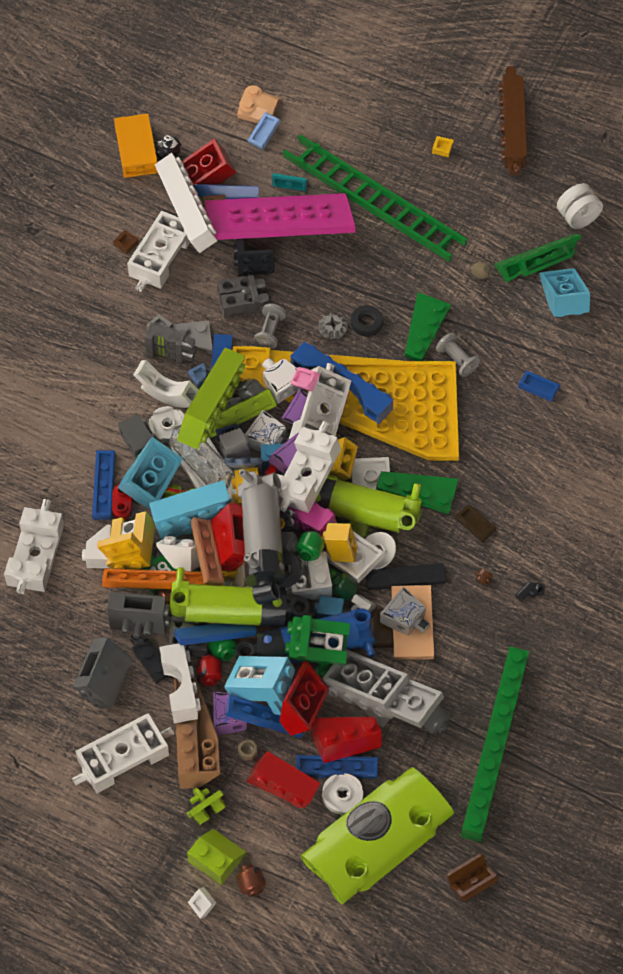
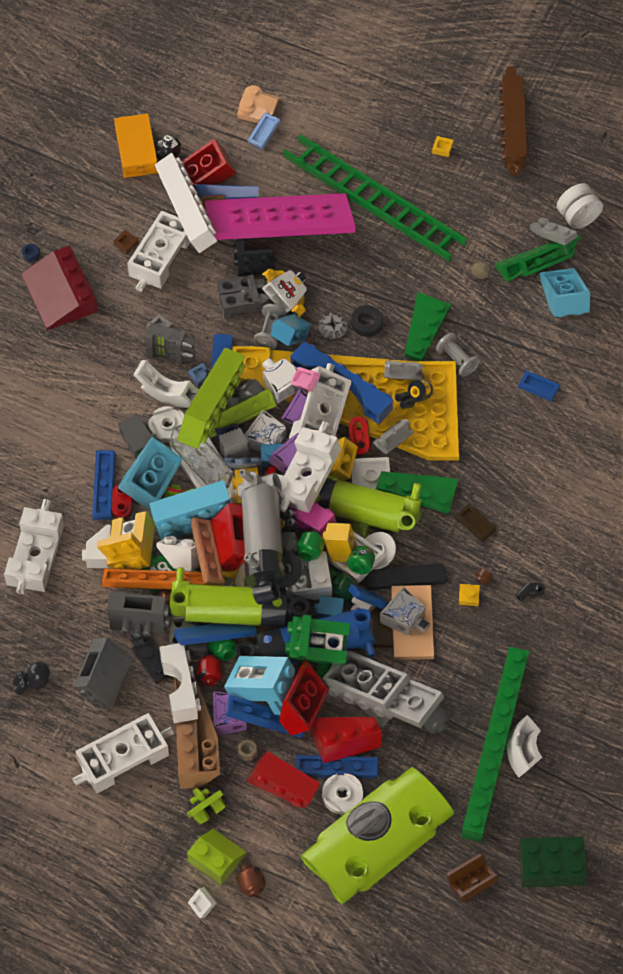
light grey wing [173,321,213,354] -> none
teal slope [272,173,309,191] -> none
none -> black piece [12,662,50,695]
none -> slope [21,245,98,330]
none -> dark blue tile [22,244,40,262]
none -> white torso [262,268,307,318]
none -> dark azure brick [271,314,312,346]
none -> green head [347,545,375,575]
none -> blue tile [348,584,389,609]
none -> red plate [349,416,371,454]
none -> light grey hinge [373,419,414,455]
none -> light grey hinge [384,360,423,380]
none -> black piece [395,379,433,409]
none -> yellow plate [459,584,480,606]
none -> white brick [507,715,542,777]
none -> dark green brick [518,837,587,887]
none -> light grey hinge [530,217,578,245]

